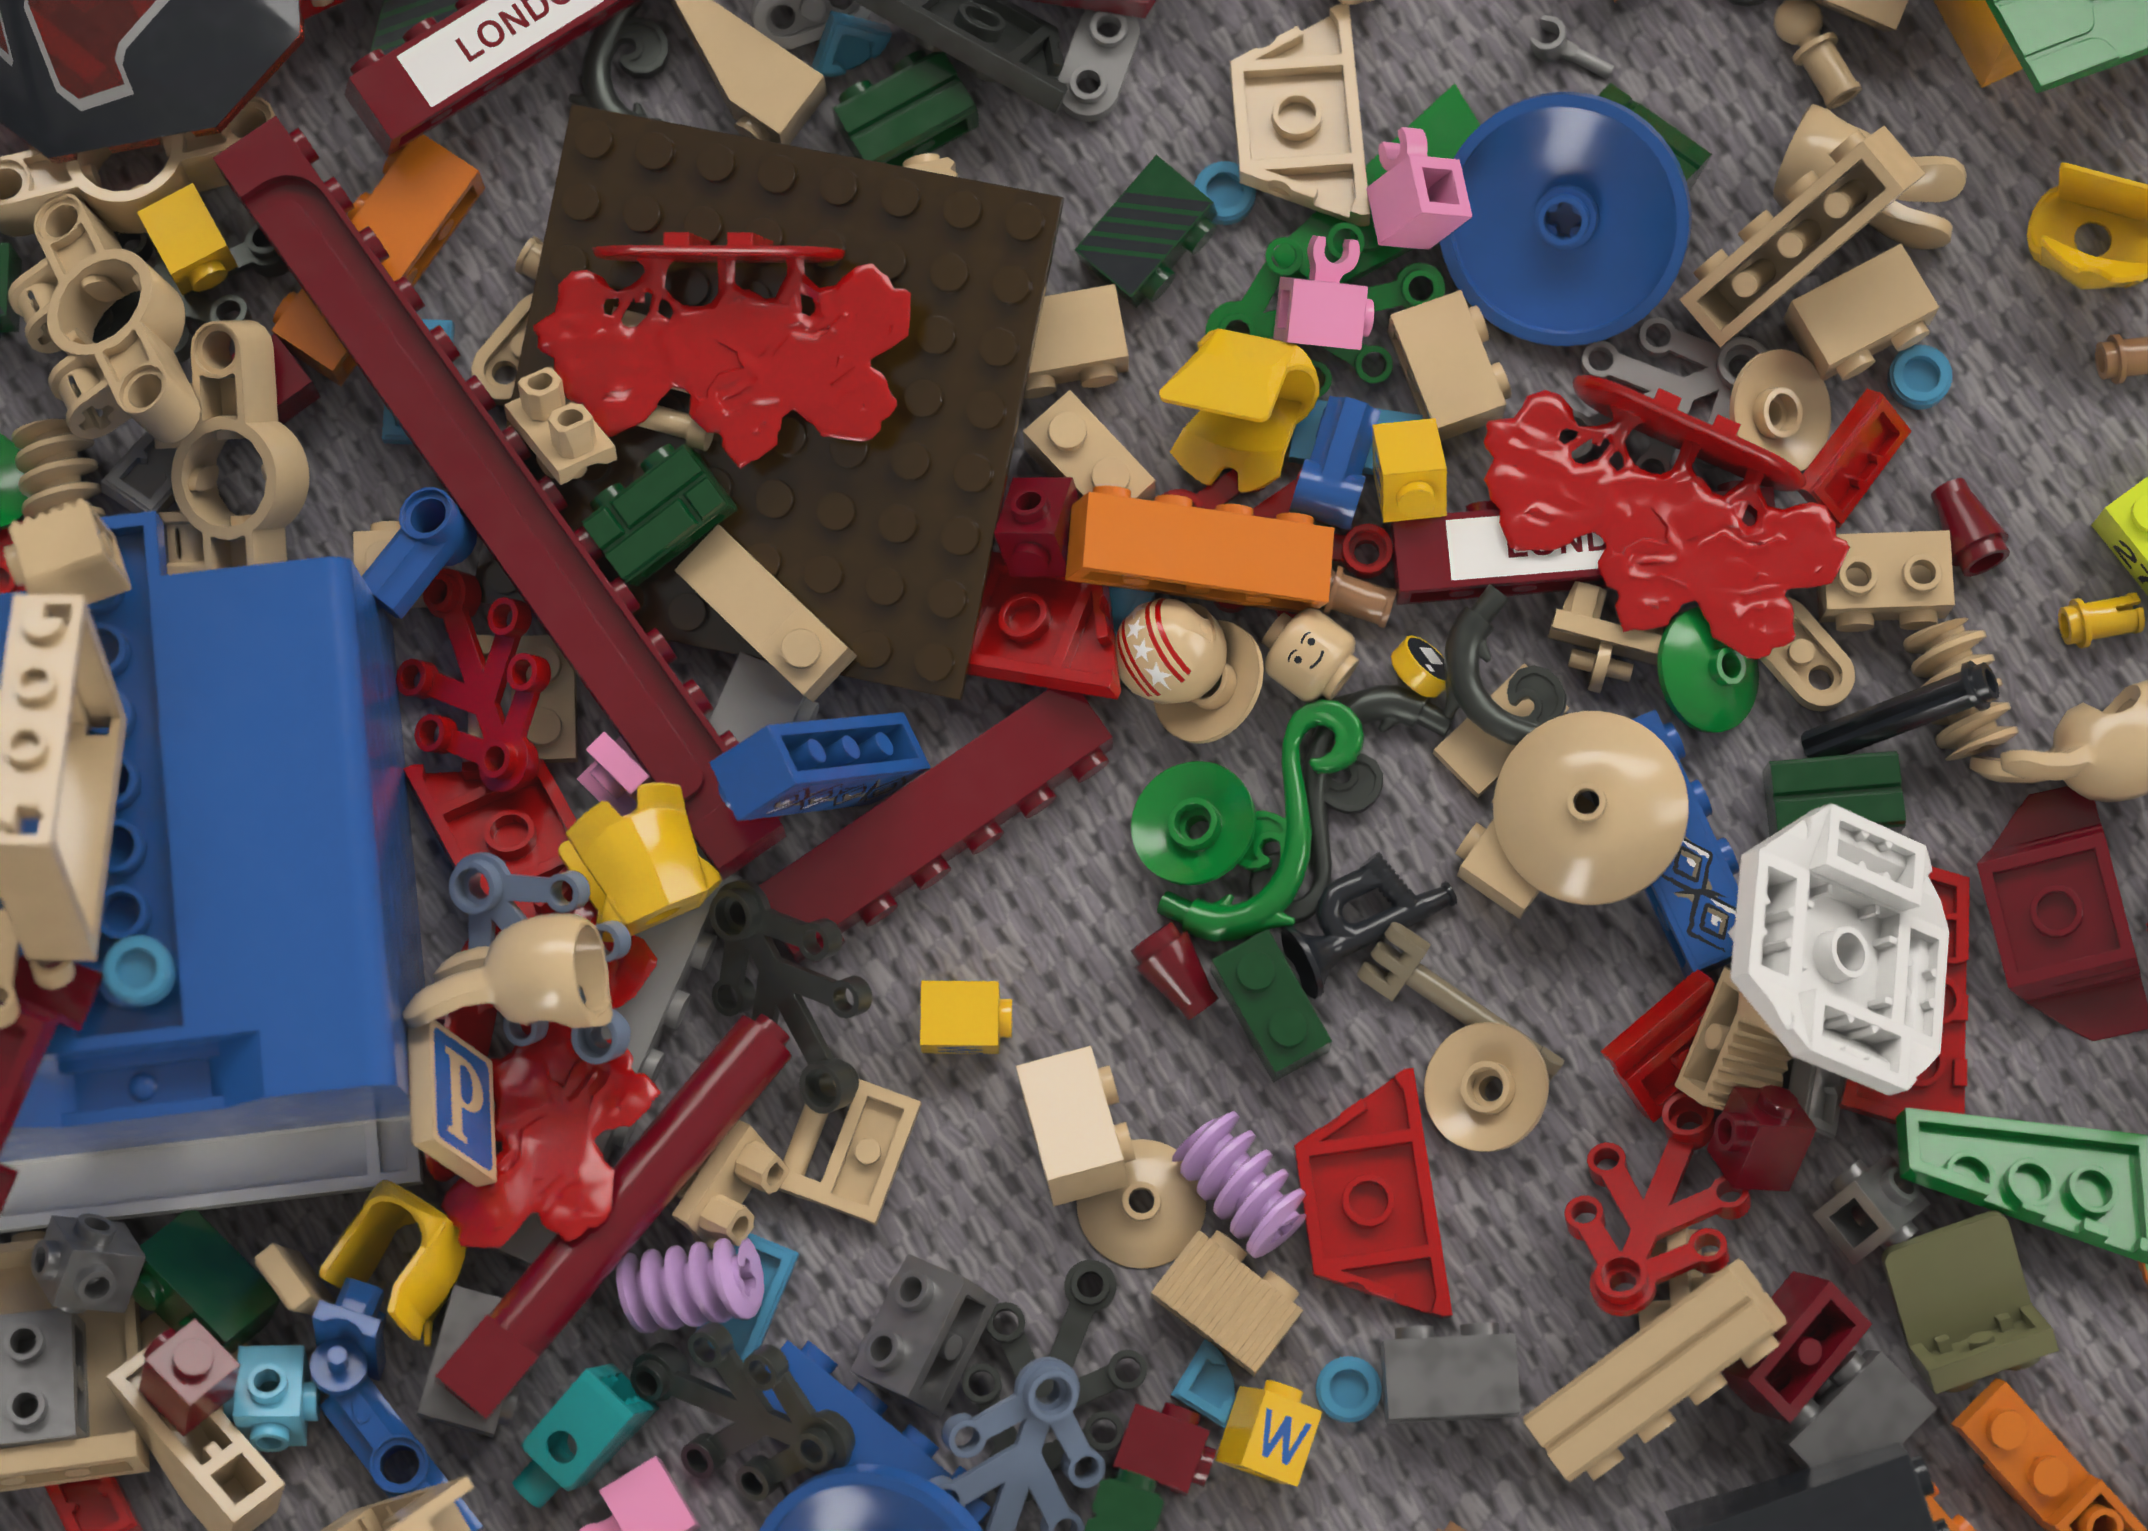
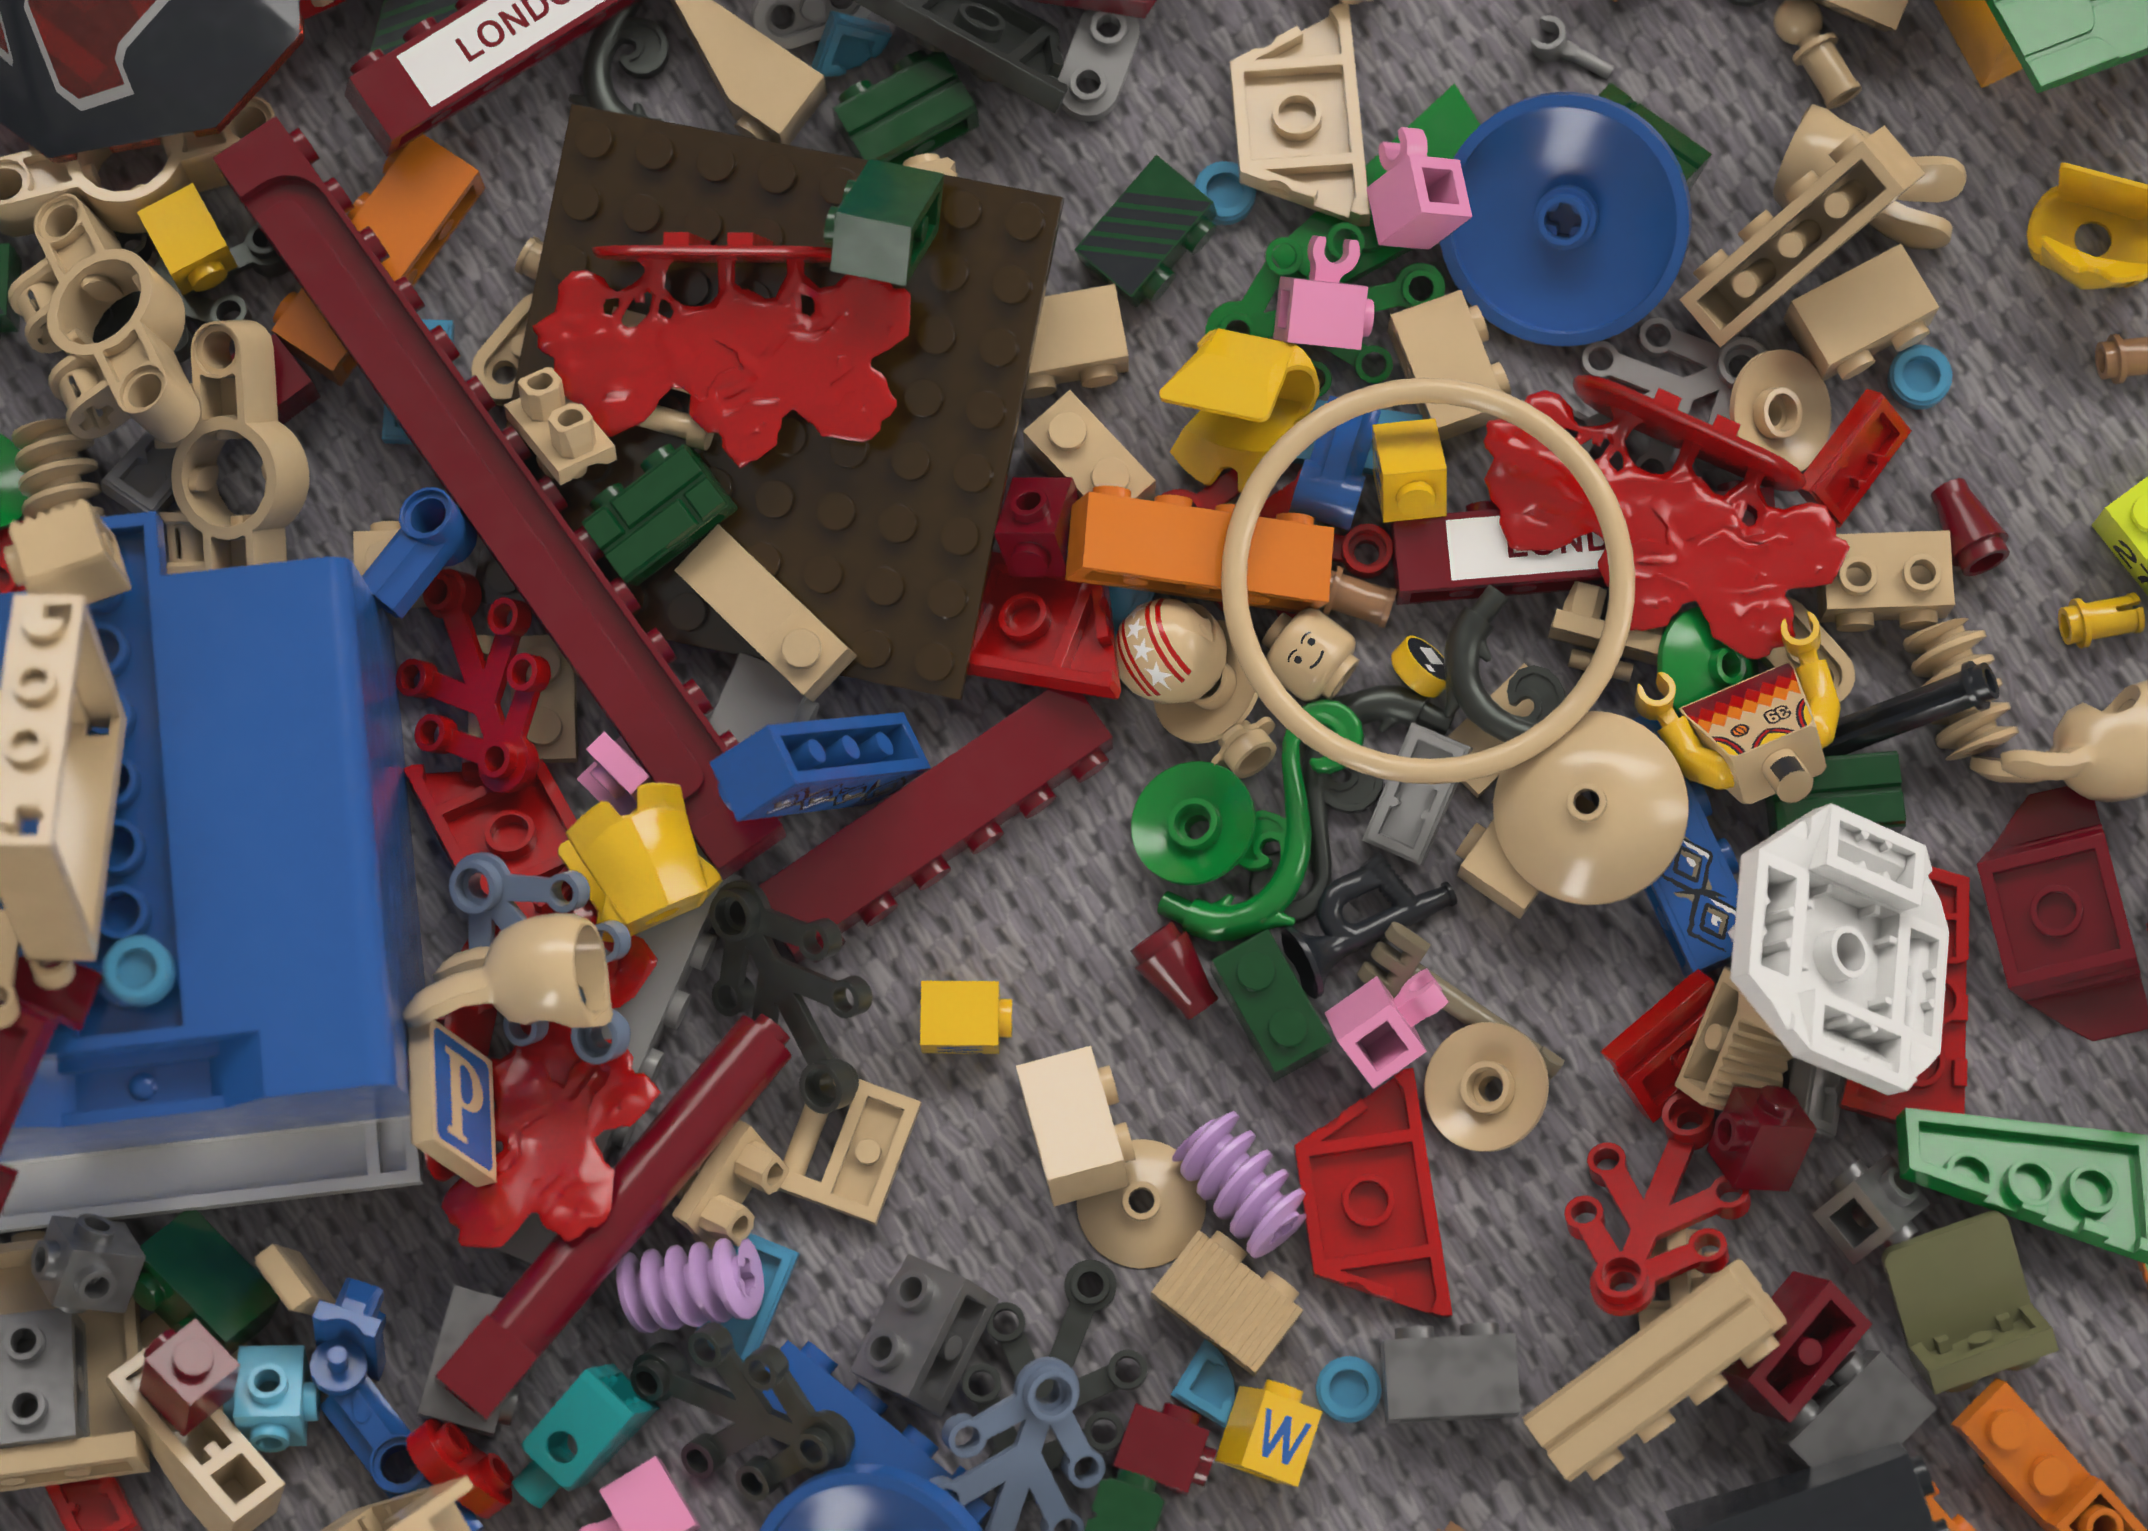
yellow piece [319,1180,468,1347] -> none
none -> red plate [406,1418,514,1519]
none -> dark green brick [823,159,944,286]
none -> tan plate [1211,717,1277,778]
none -> tan piece [1221,378,1635,784]
none -> bright pink brick [1325,968,1449,1089]
none -> light grey plate [1362,723,1473,866]
none -> torso [1635,612,1840,804]

